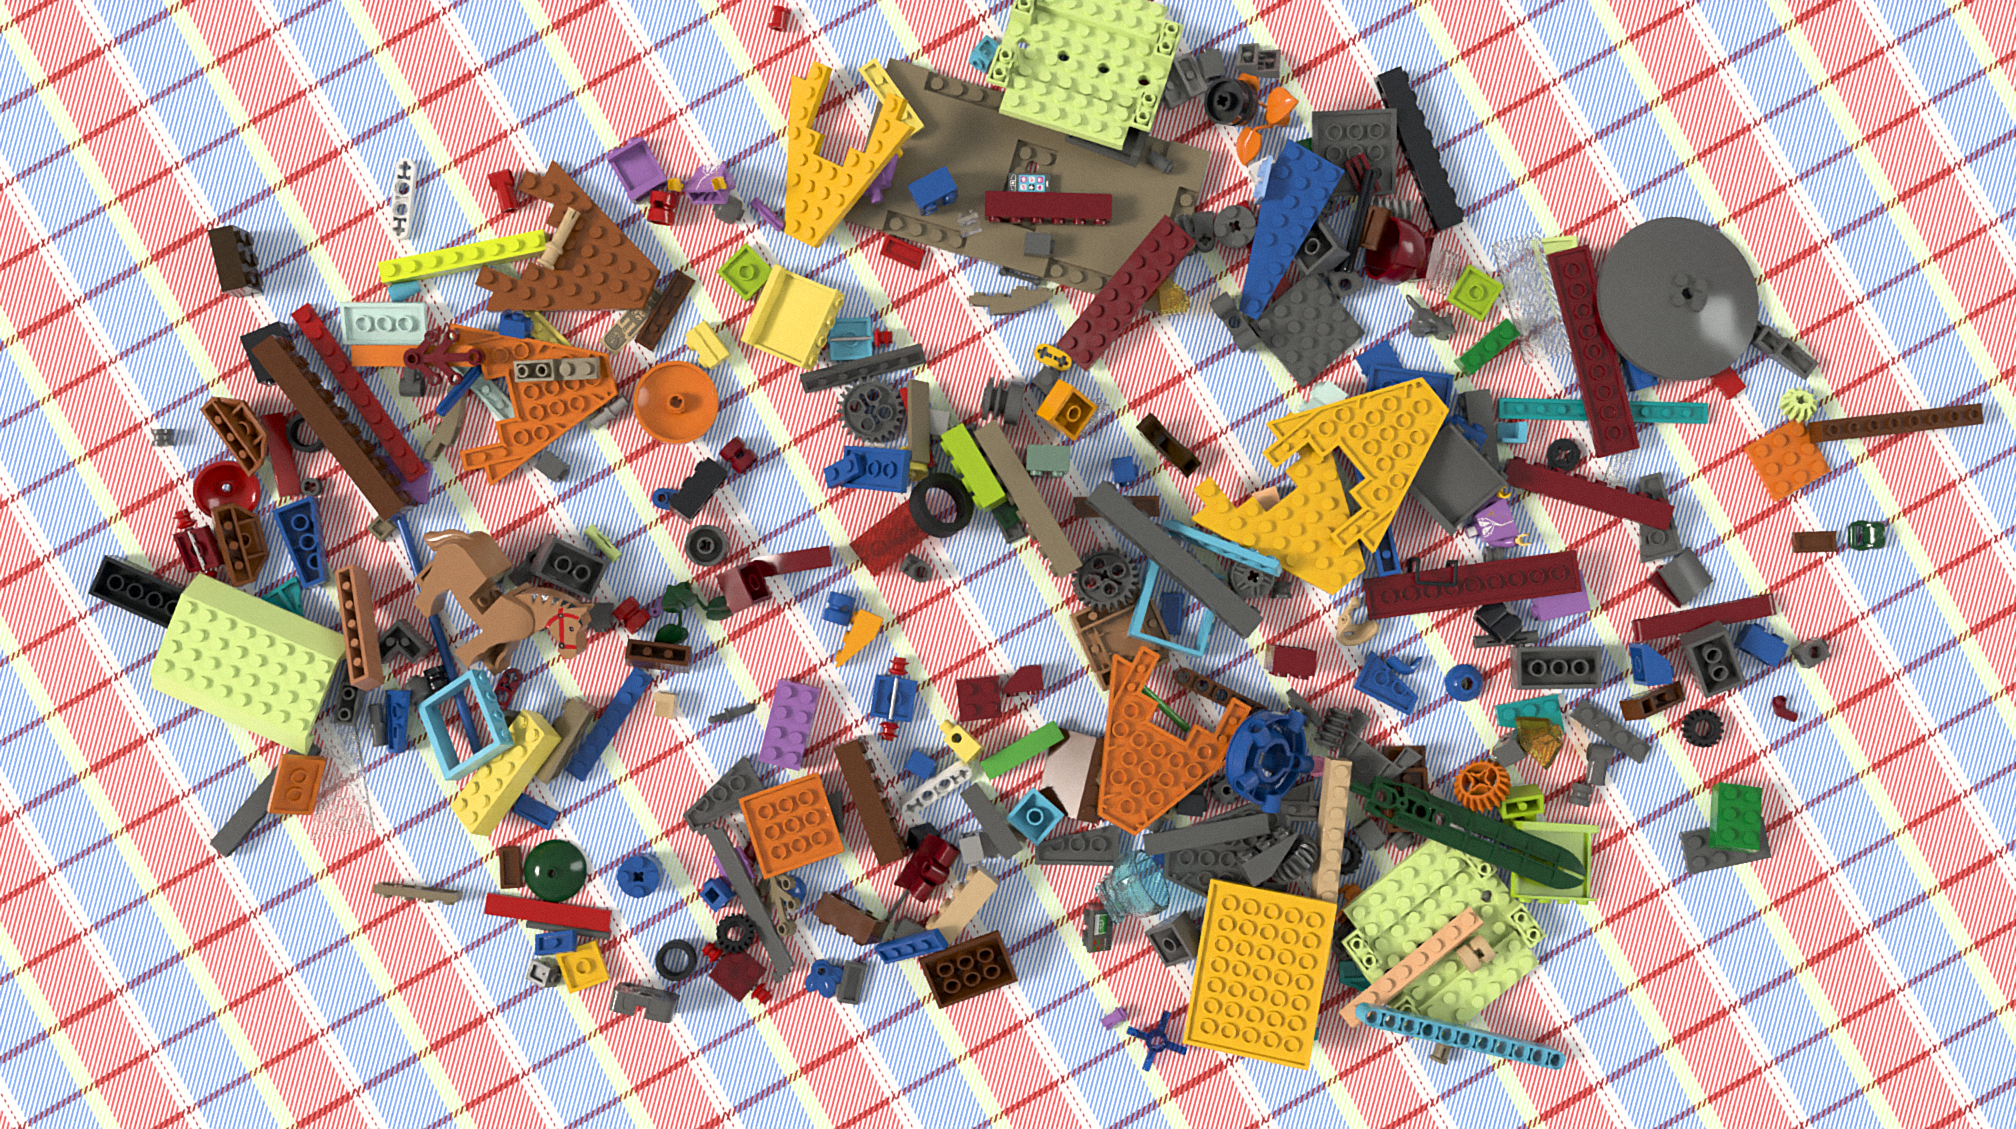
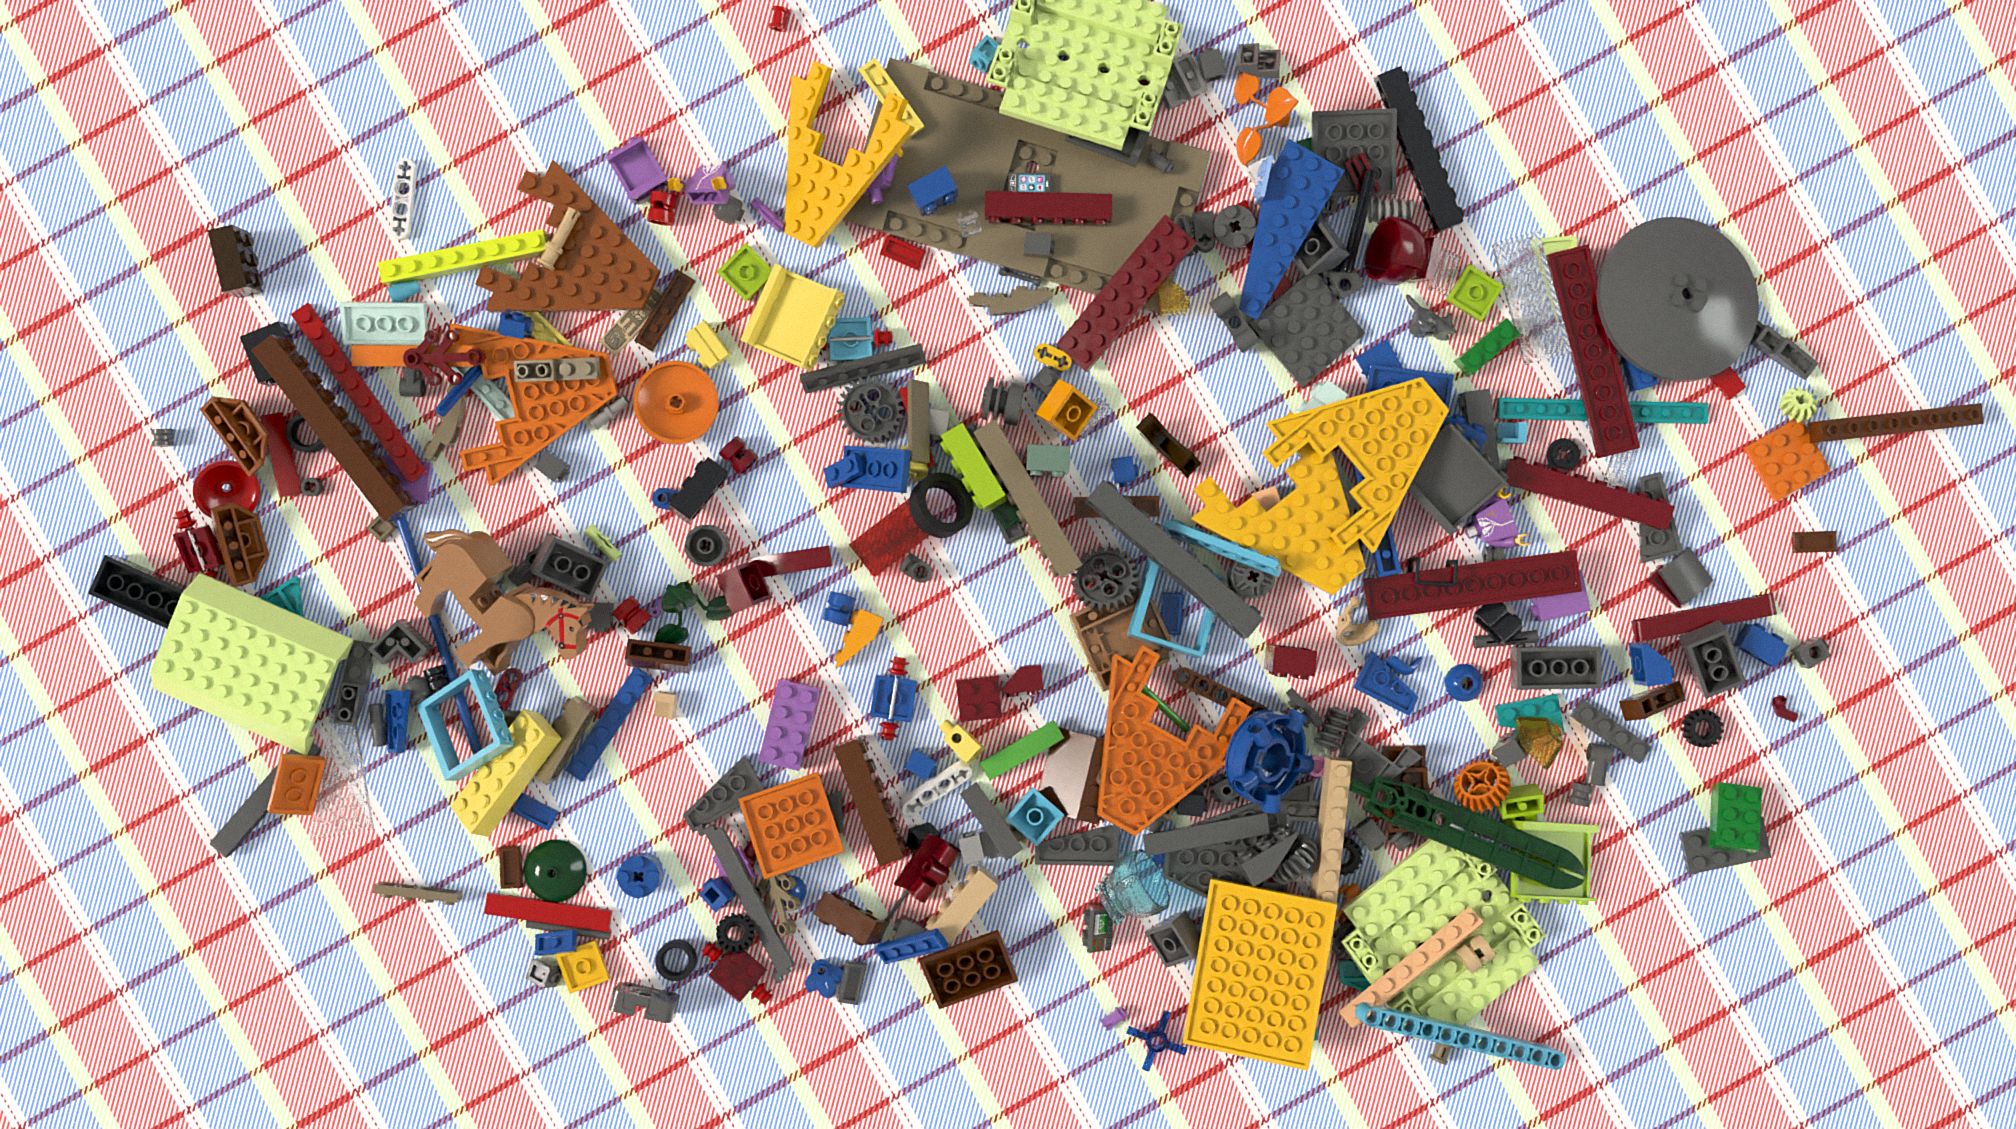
blue wedge [272,495,330,590] -> none
nougat brick [335,563,385,691] -> none
red piece [488,168,520,213] -> none
dark grey piece [708,703,755,724] -> none
black wheel [1204,77,1259,127] -> none
dark grey wheel [1271,582,1292,599] -> none
reddish brown tile [1359,205,1392,252] -> none
dark green piece [1848,520,1886,551] -> none

